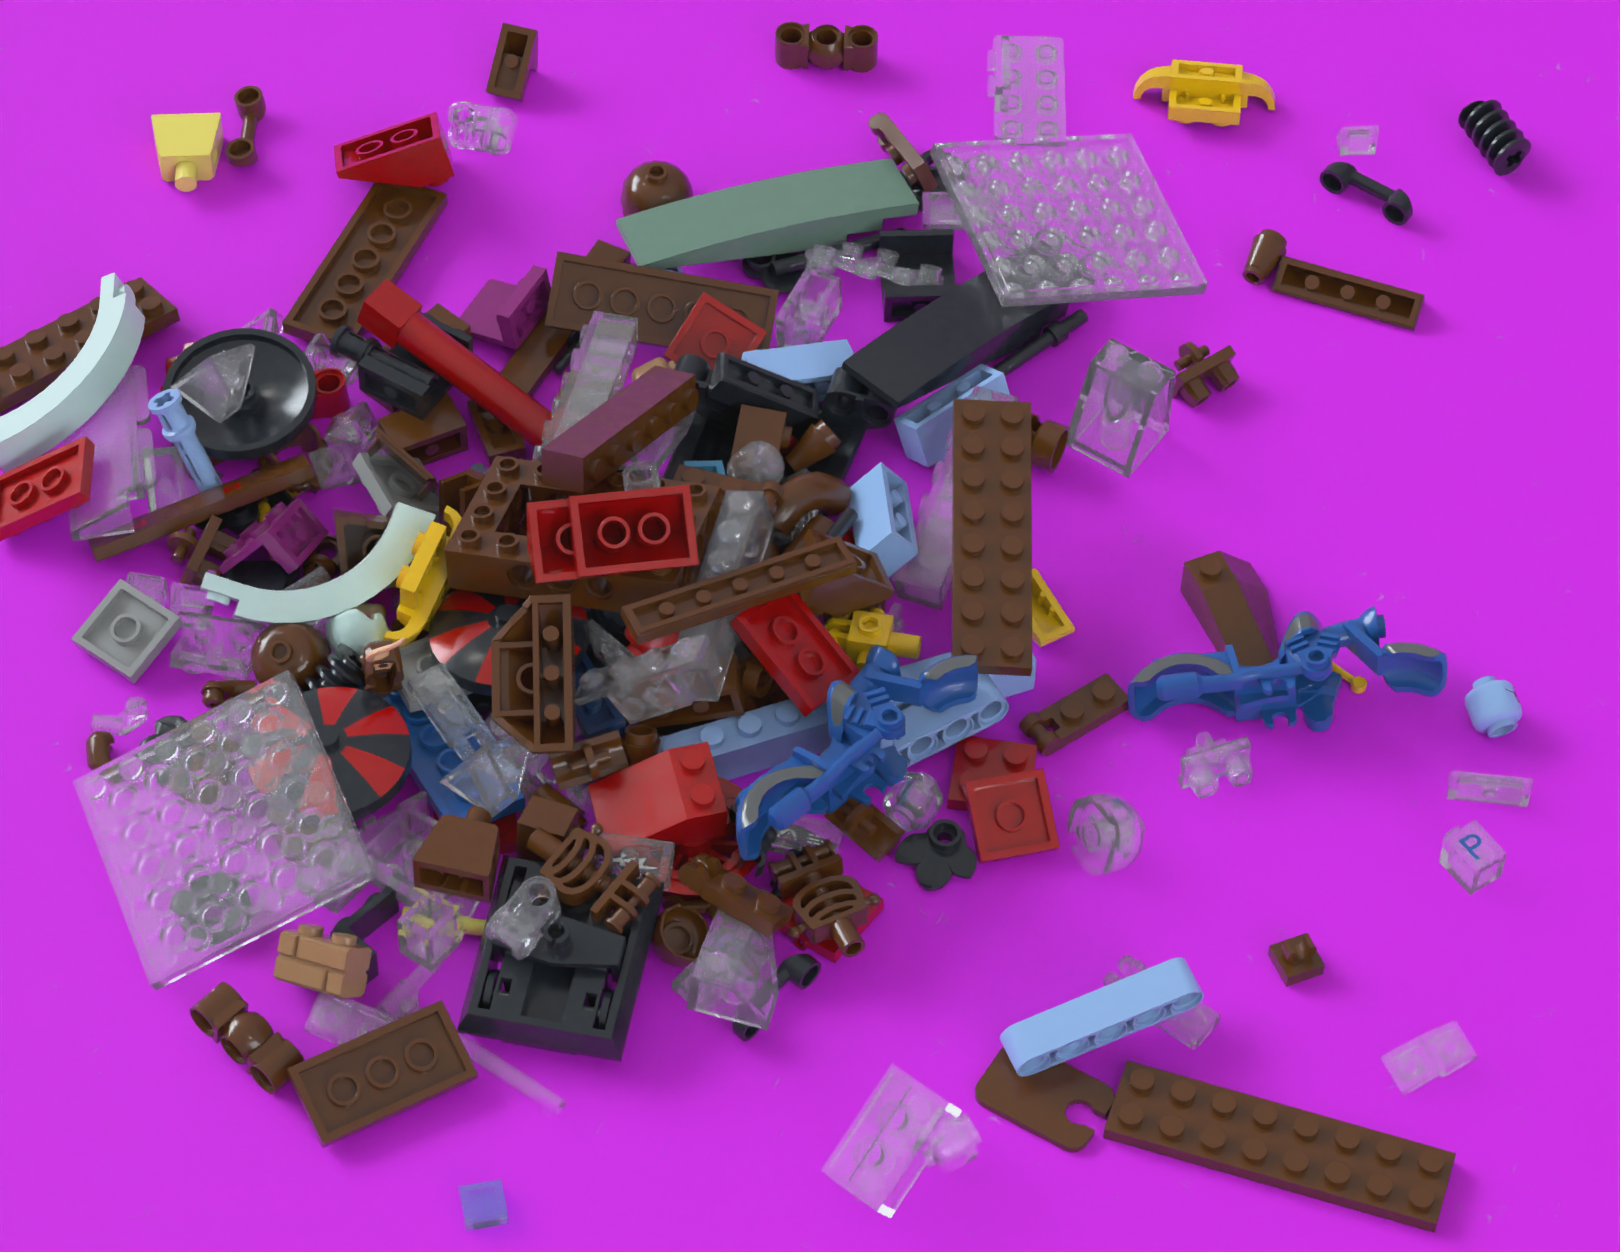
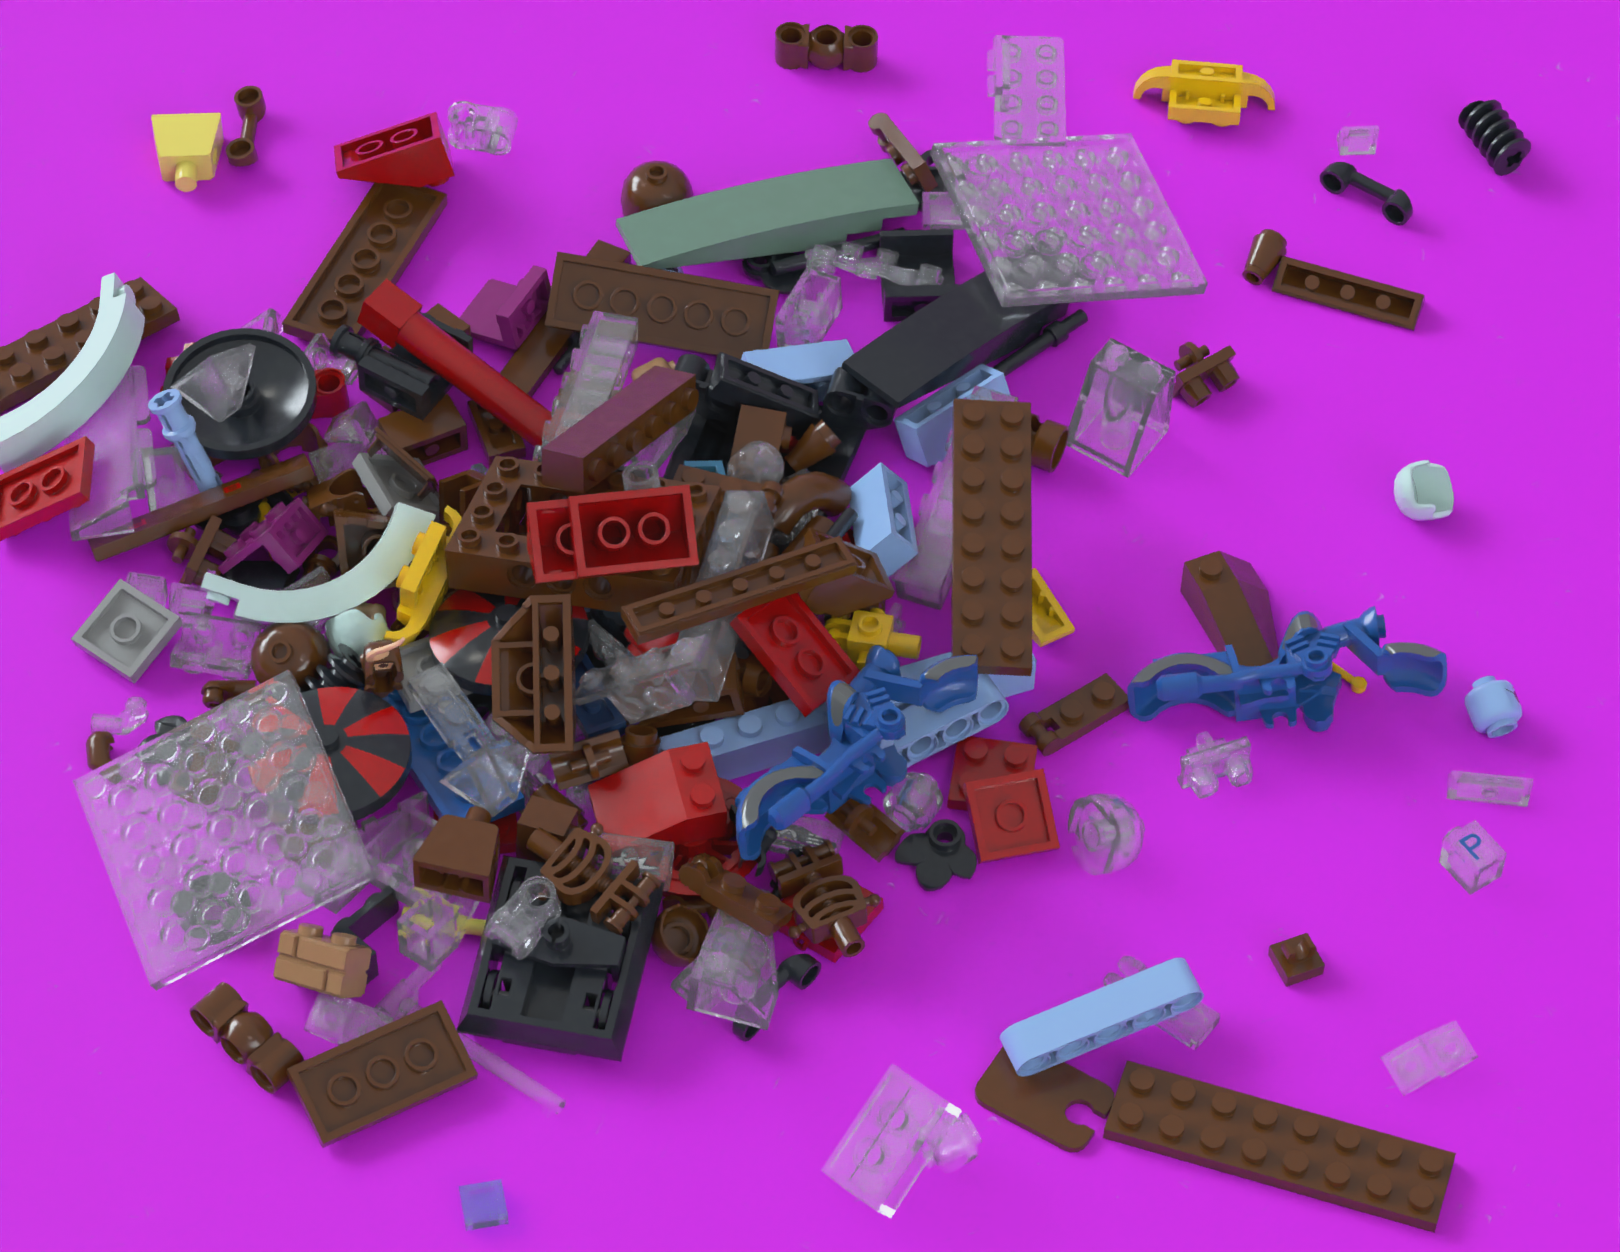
reddish brown slope [486,23,538,102] -> none
red plate [663,292,767,370] -> none
none -> reddish brown piece [302,468,382,527]
none -> light aqua hair [1394,460,1454,521]

